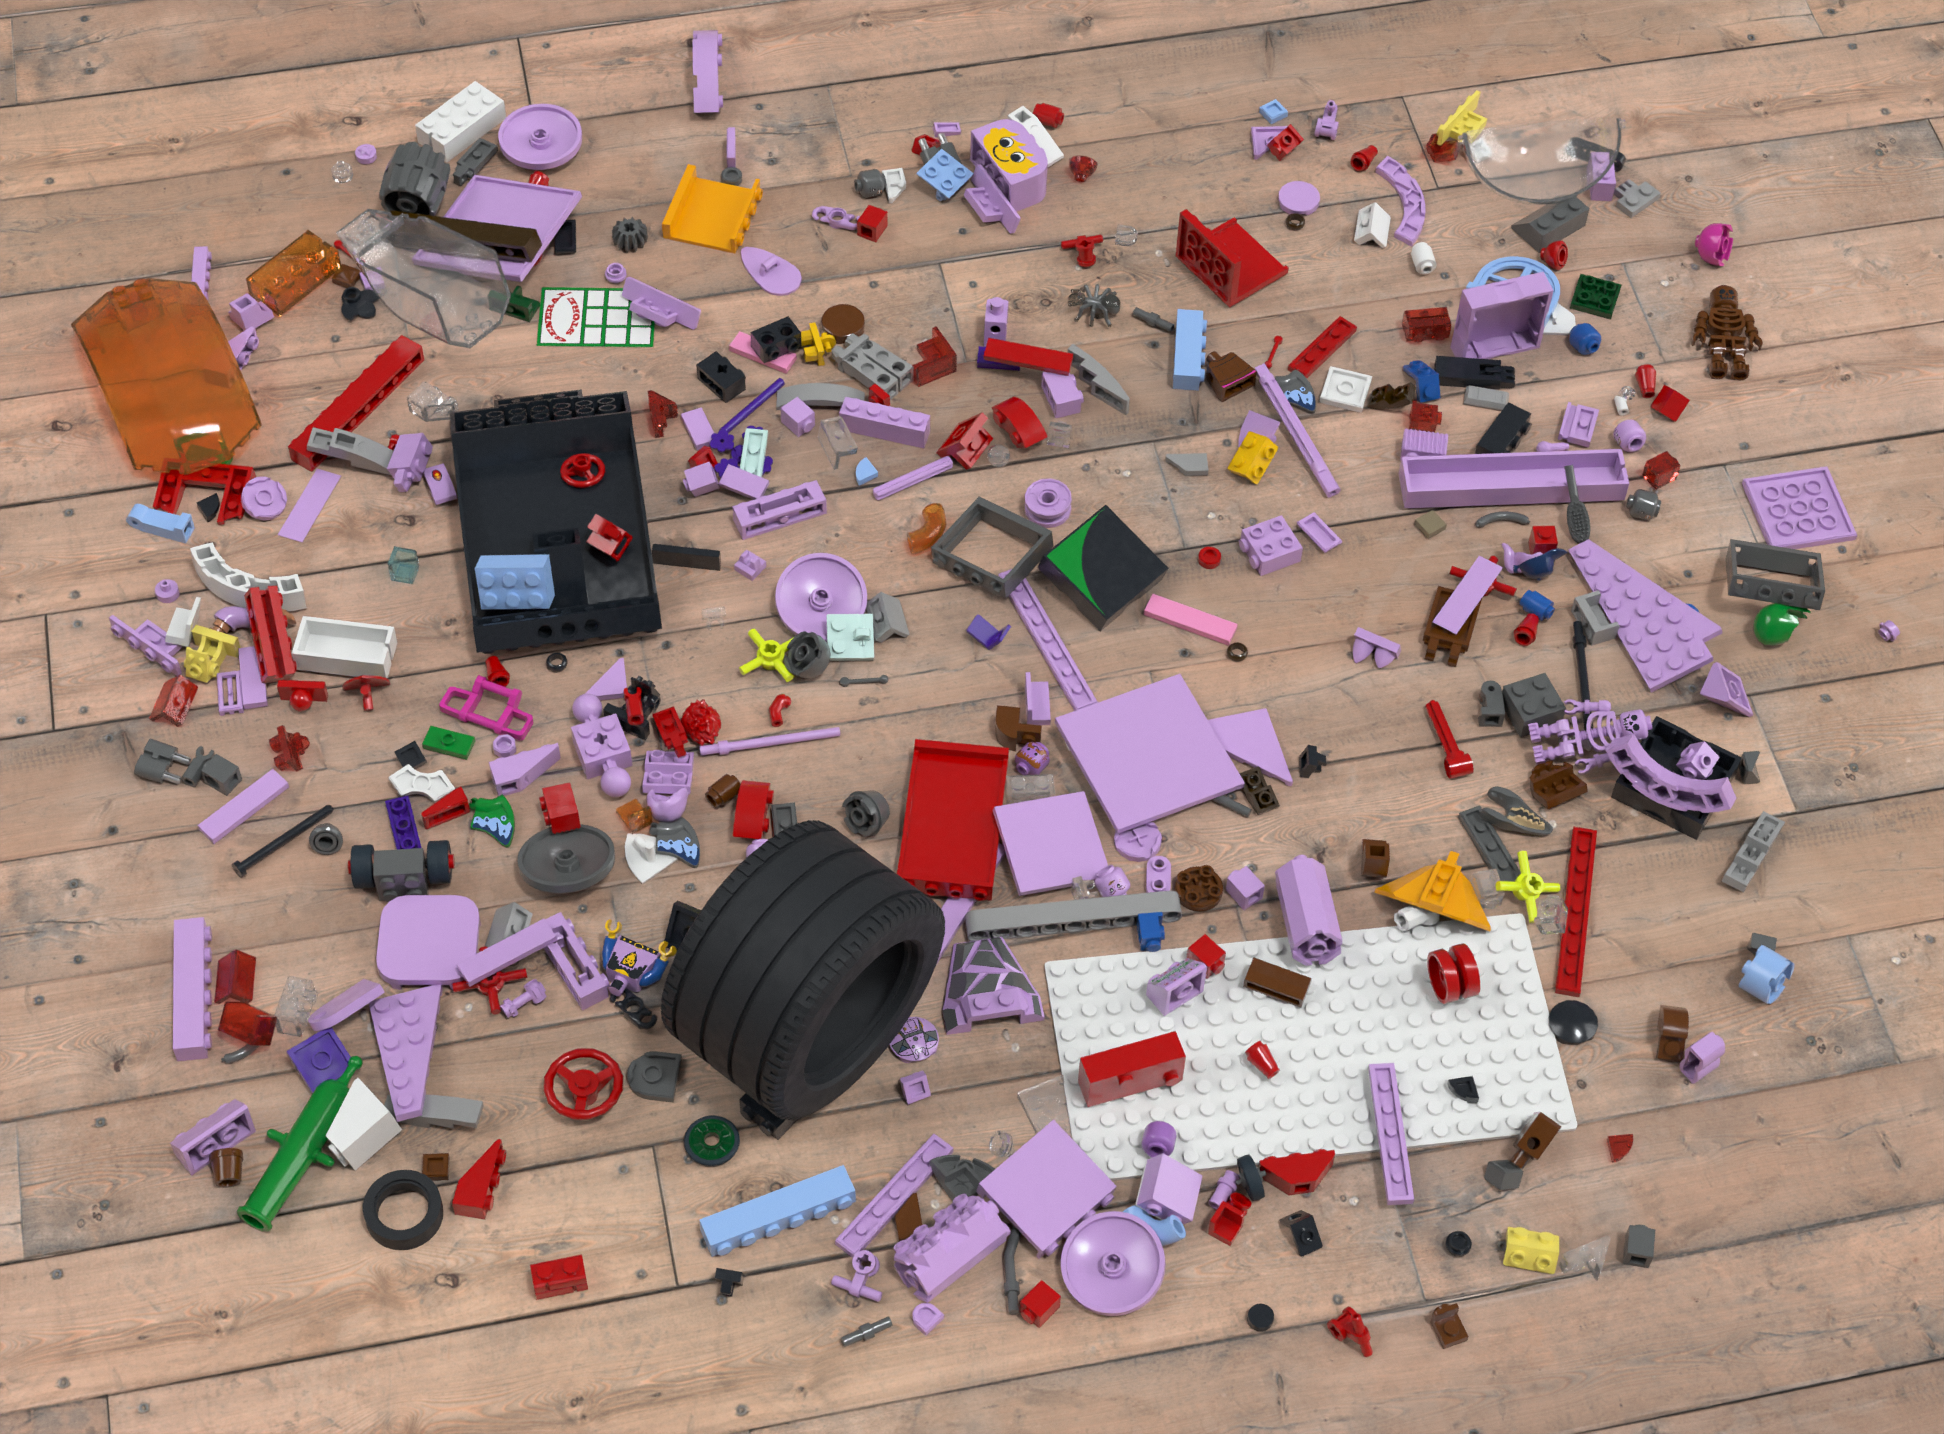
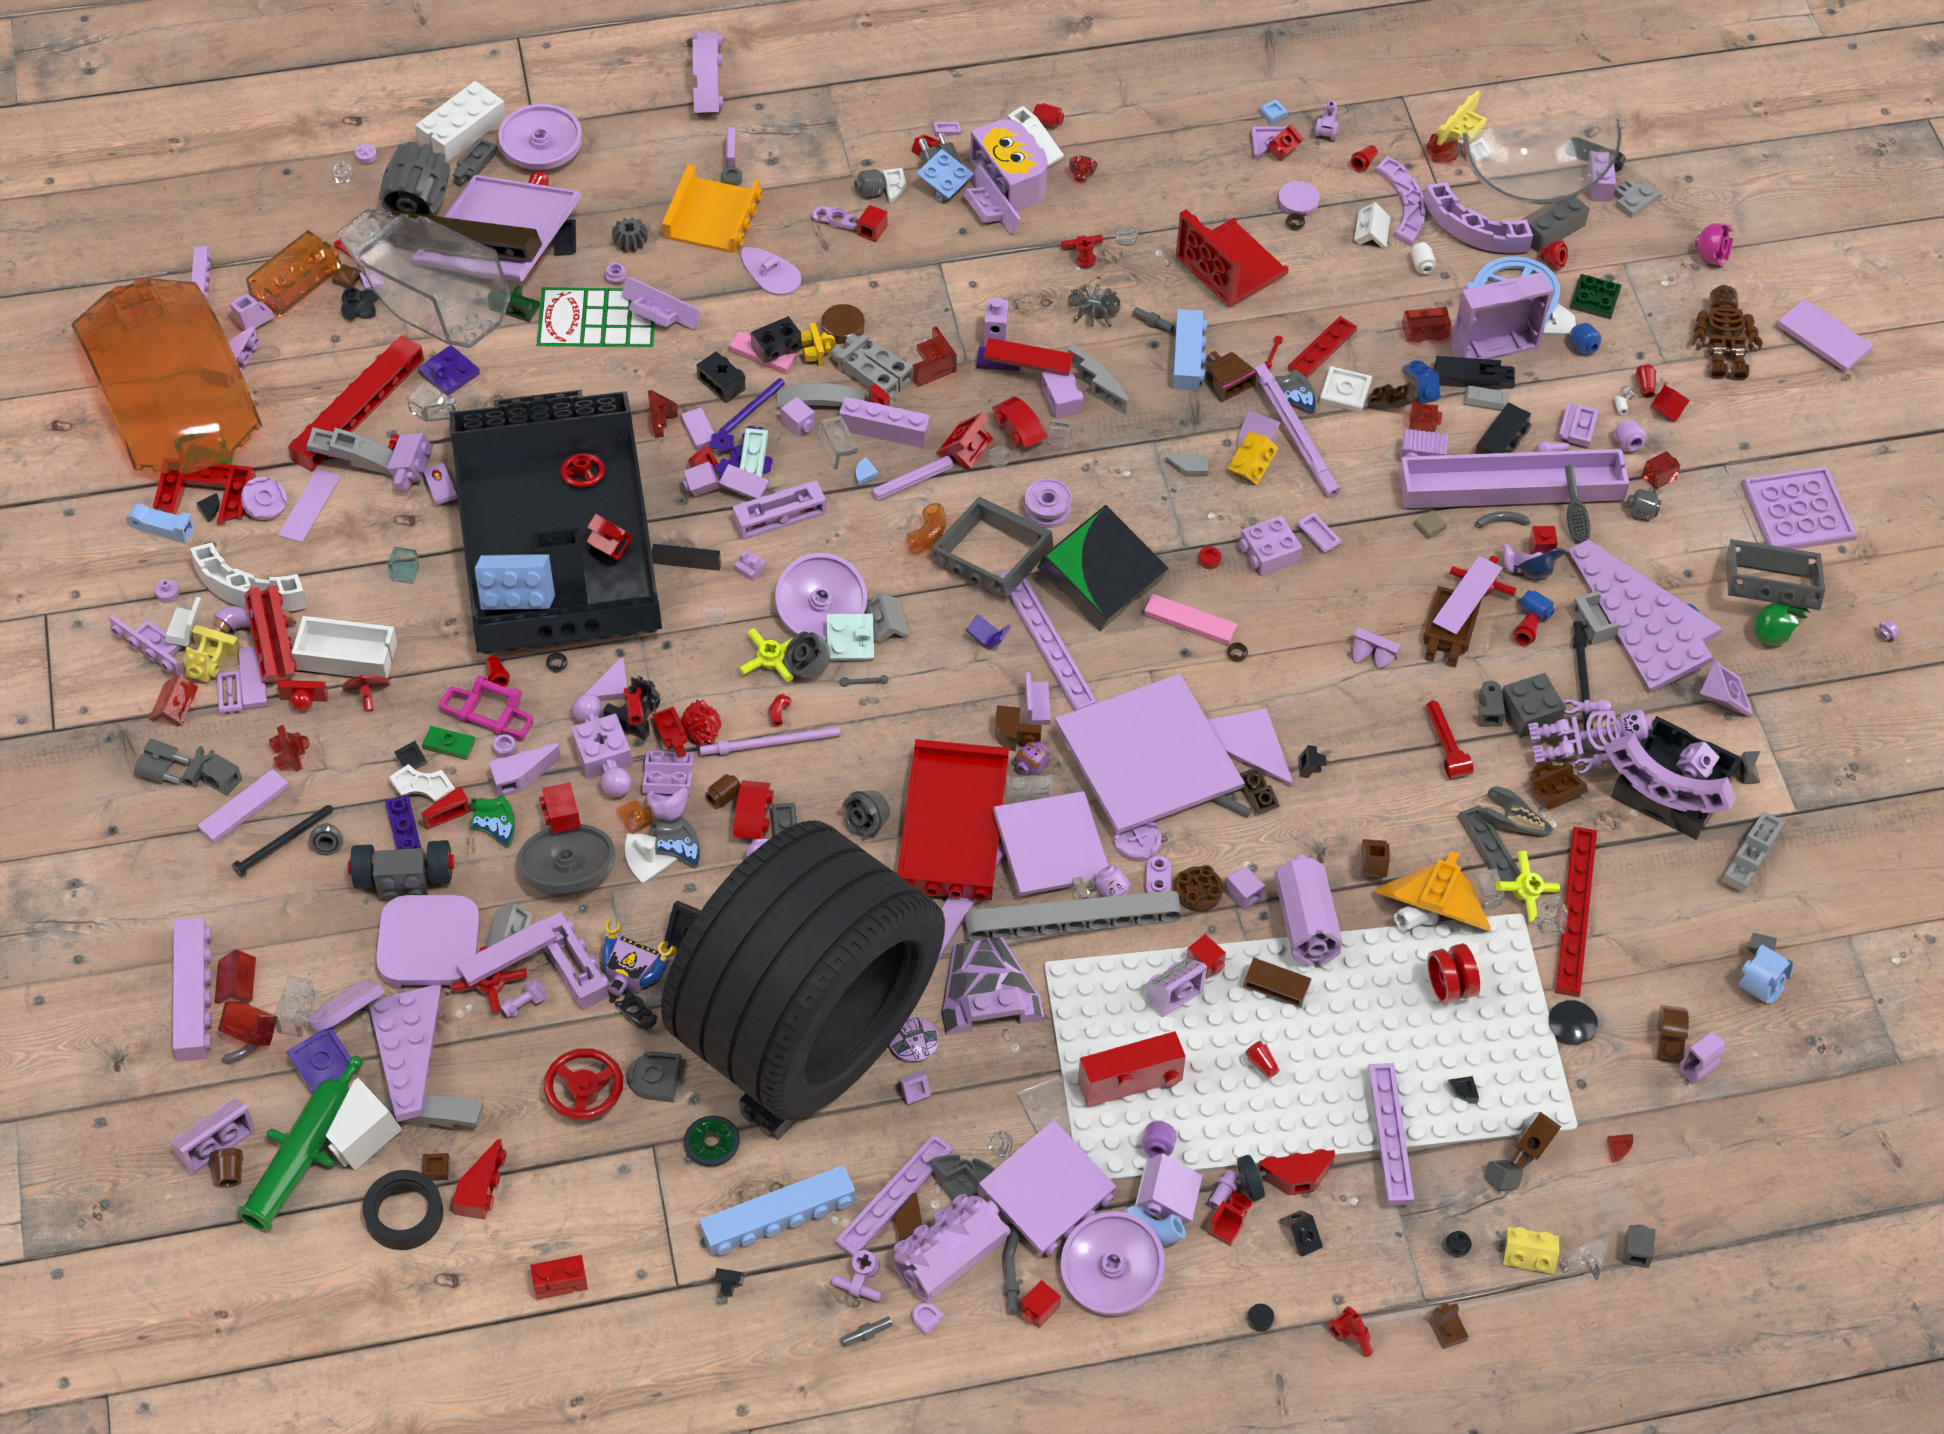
blue brick [1137,912,1165,952] -> none
none -> dark purple hinge [418,345,480,397]
none -> lavender brick [1424,182,1533,253]
none -> lavender tile [1777,298,1873,373]

